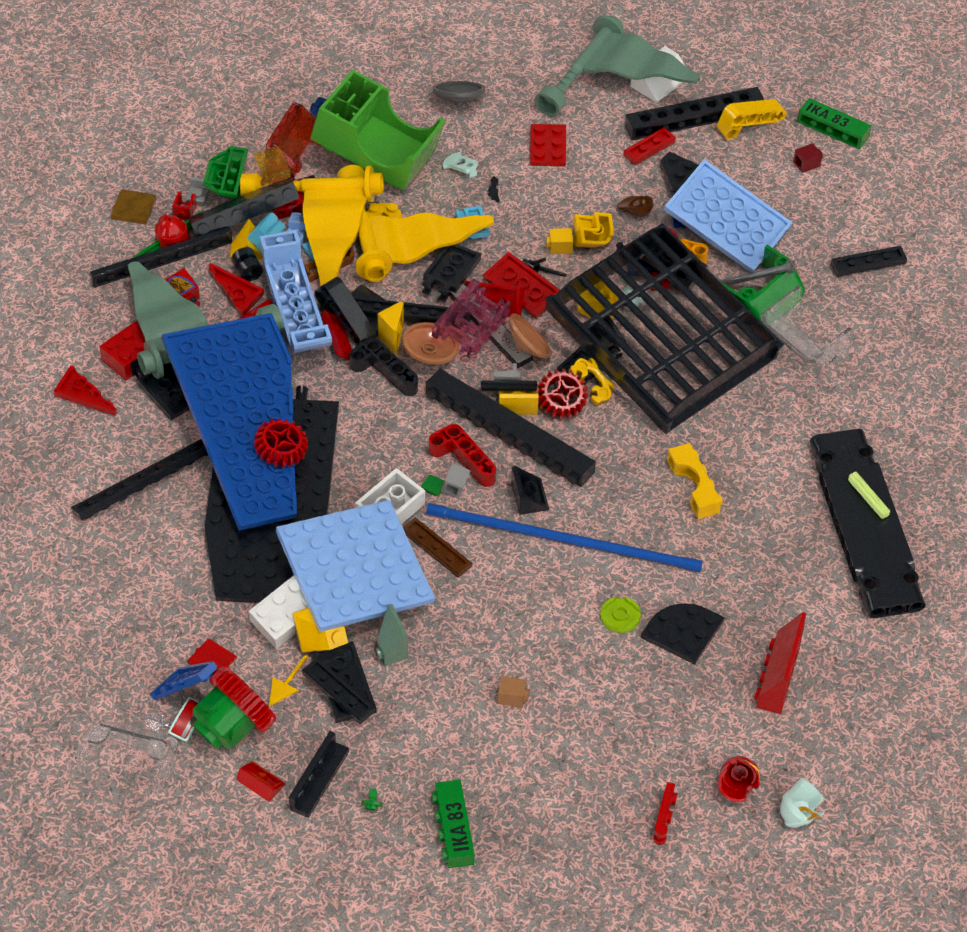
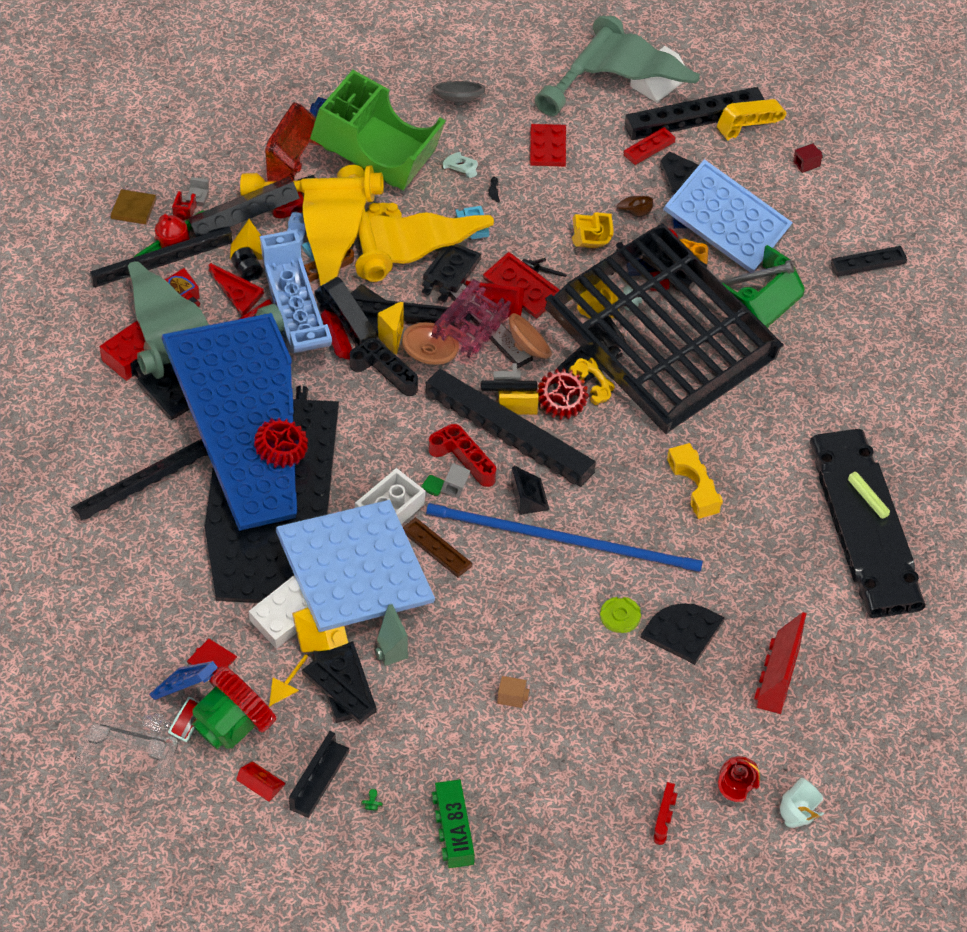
red wing [54,365,117,415] -> none
green wedge [203,146,248,199] -> none
medium azure brick [247,212,286,252] -> none
clear yellow piece [254,146,291,186] -> none
yellow brick [546,228,573,254] -> none
clear windscreen [761,285,852,365] -> none
green brick [797,98,872,150] -> none

